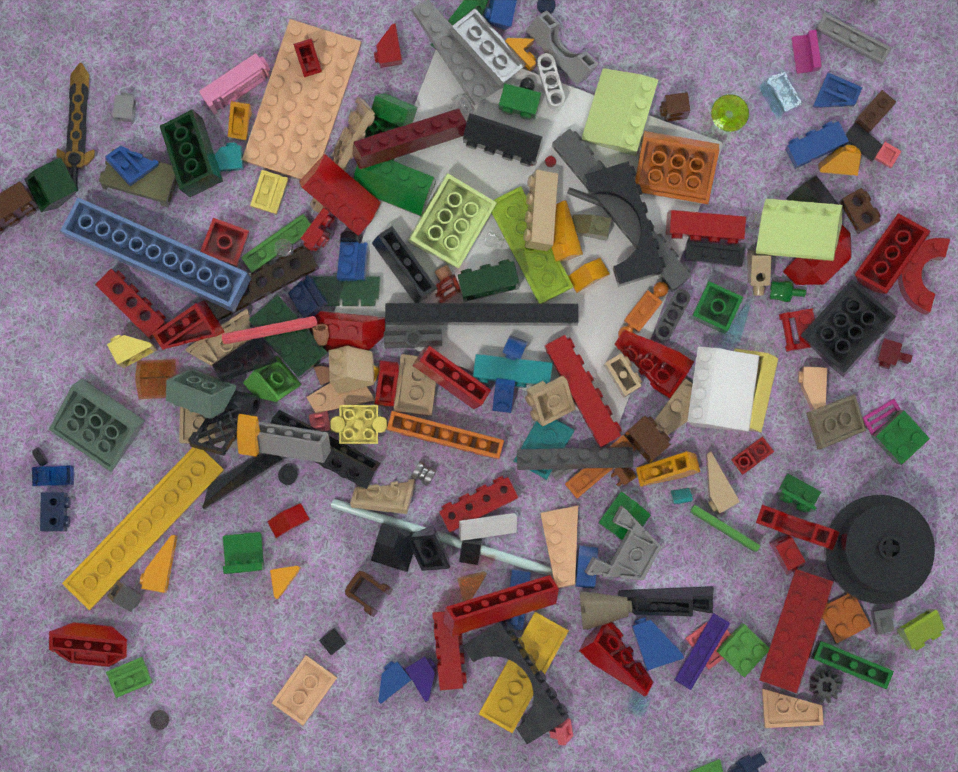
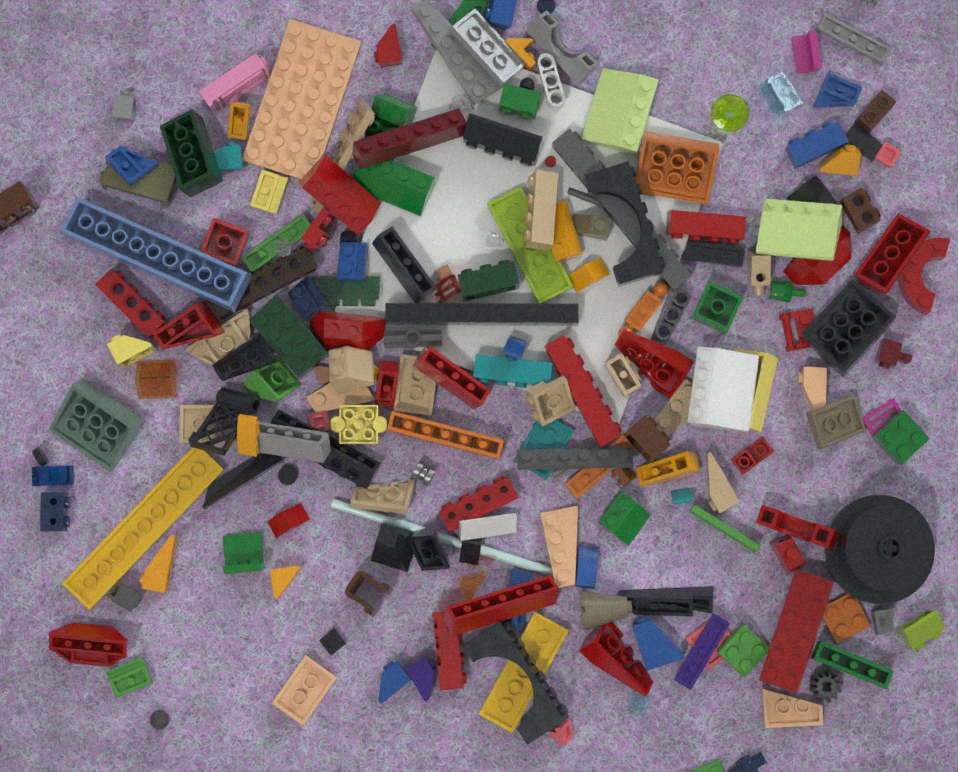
dark green slope [24,158,78,212] -> none
sword [56,63,95,192] -> none
sand green slope [166,368,236,418] -> none
coral axle [222,316,317,344] -> none
red slope [293,38,322,78] -> none
nougat hose [312,324,329,345] -> none
yellowish green slope [407,173,497,269] -> none
blue plate [492,378,515,413] -> none
light grey wing [584,505,662,580] -> none
reddish brown brick [659,92,690,122] -> none
clear light blue slope [723,305,750,345] -> none
green bracket [776,473,821,513] -> none

